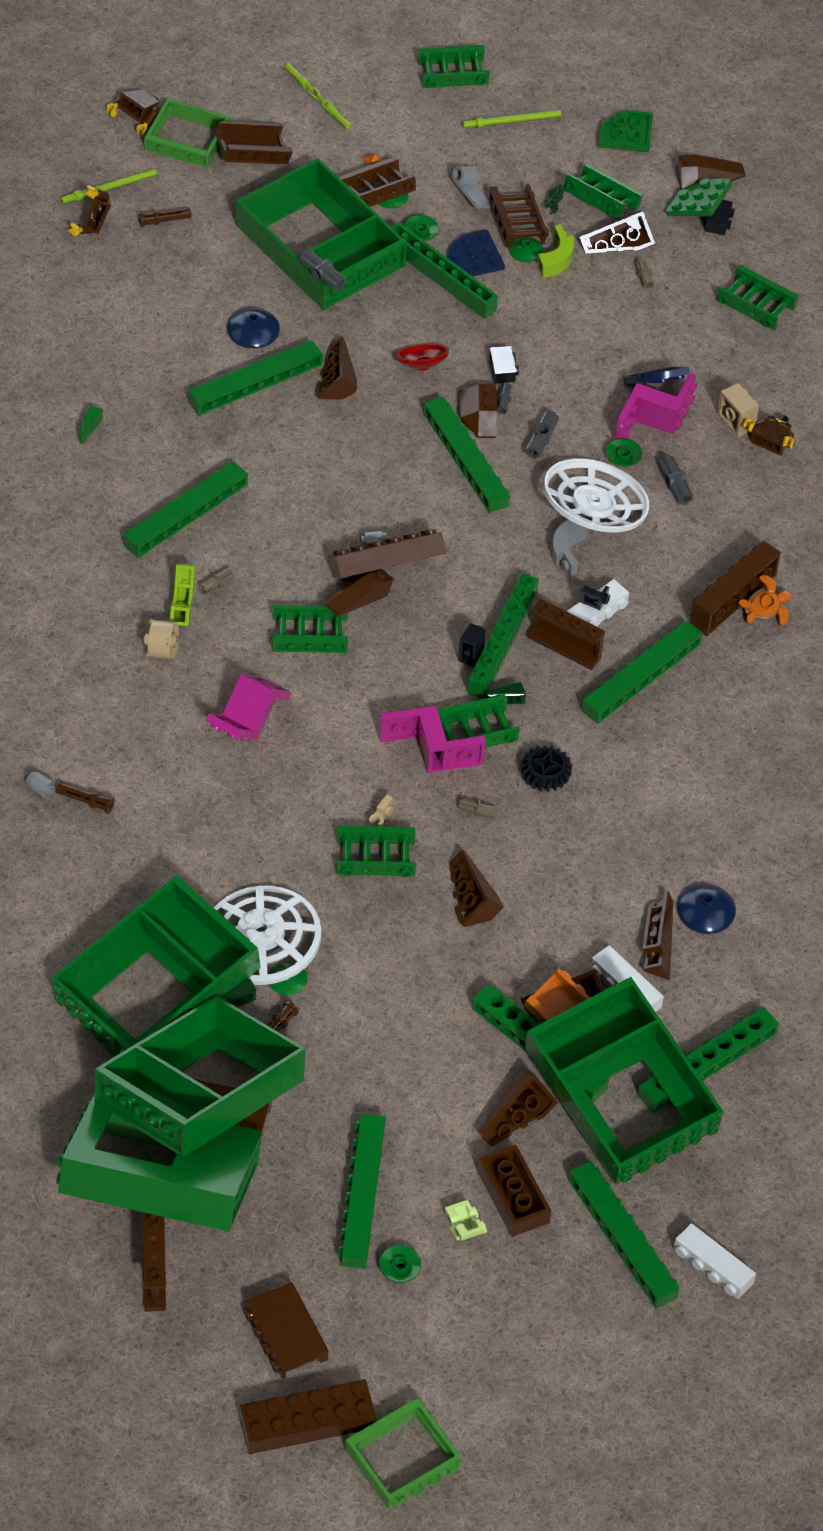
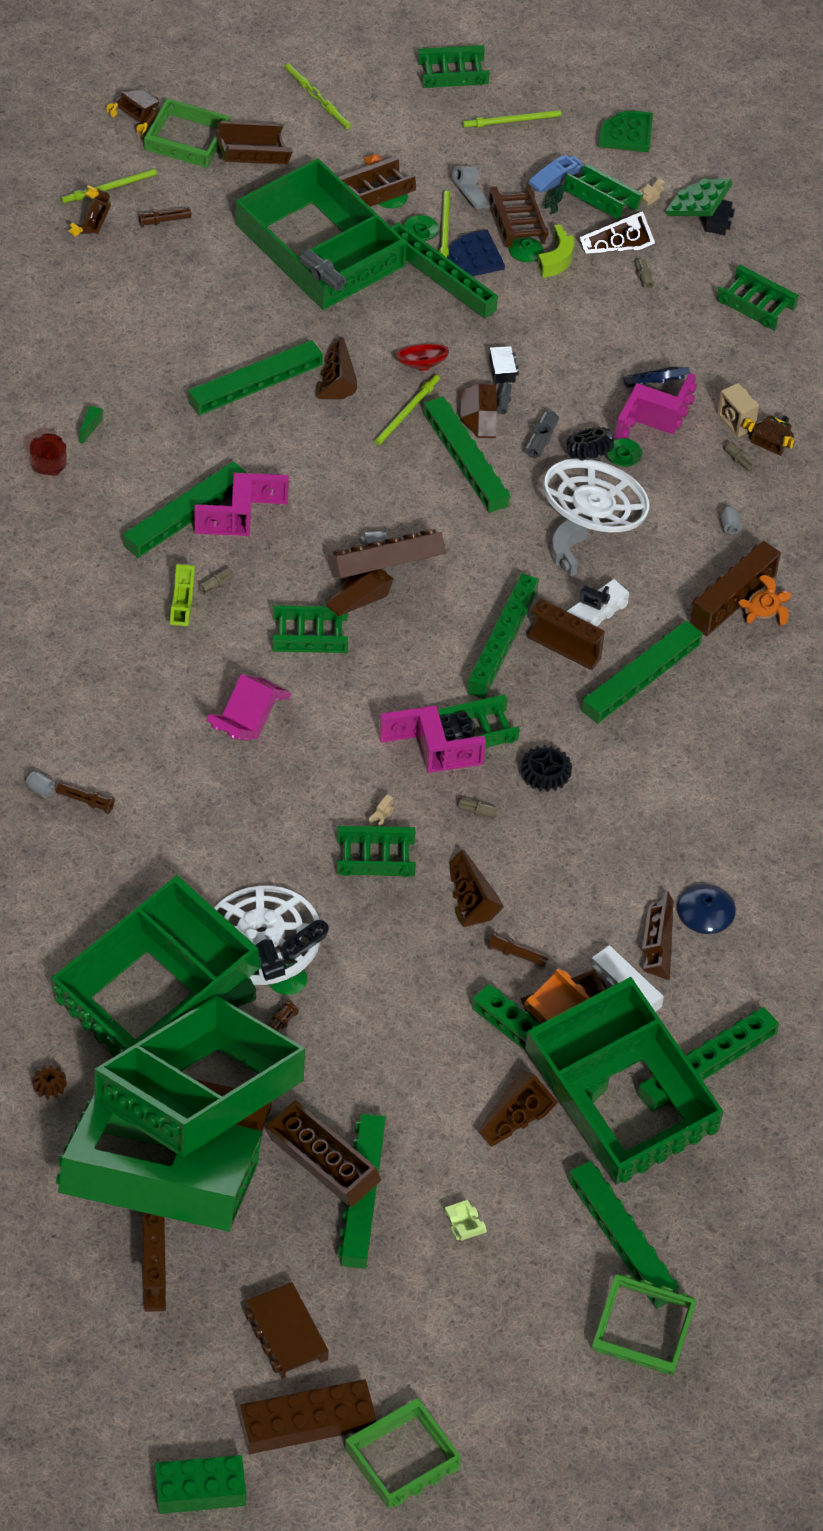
tan brick [144,619,179,659] -> none
dark blue dish [227,308,280,348] -> none
green dish [379,1245,421,1283] -> none
black brick [458,623,486,667] -> none
reddish brown brick [477,1144,551,1237] -> none
dark green slope [485,682,526,704] -> none
dark grey piece [659,454,693,505] -> none
white brick [674,1223,756,1299] -> none
reddish brown wedge [676,154,745,190] -> none
none -> clear red brick [30,433,67,476]
none -> reddish brown gear [32,1064,67,1100]
none -> green brick [155,1455,246,1514]
none -> dark pink bracket [195,473,289,536]
none -> black piece [256,939,286,981]
none -> reddish brown brick [265,1100,381,1208]
none -> black beam [280,920,329,961]
none -> lime bar [374,374,440,446]
none -> lime bar [439,190,450,258]
none -> black dish [440,711,475,741]
none -> reddish brown pin [488,932,549,968]
none -> medium blue slope [528,155,585,193]
none -> black gear [566,426,614,461]
none -> bright green window [592,1274,697,1376]
none -> tan plate [639,178,665,206]
none -> light grey brick [721,507,742,534]
none -> dark tan axle [725,442,756,471]

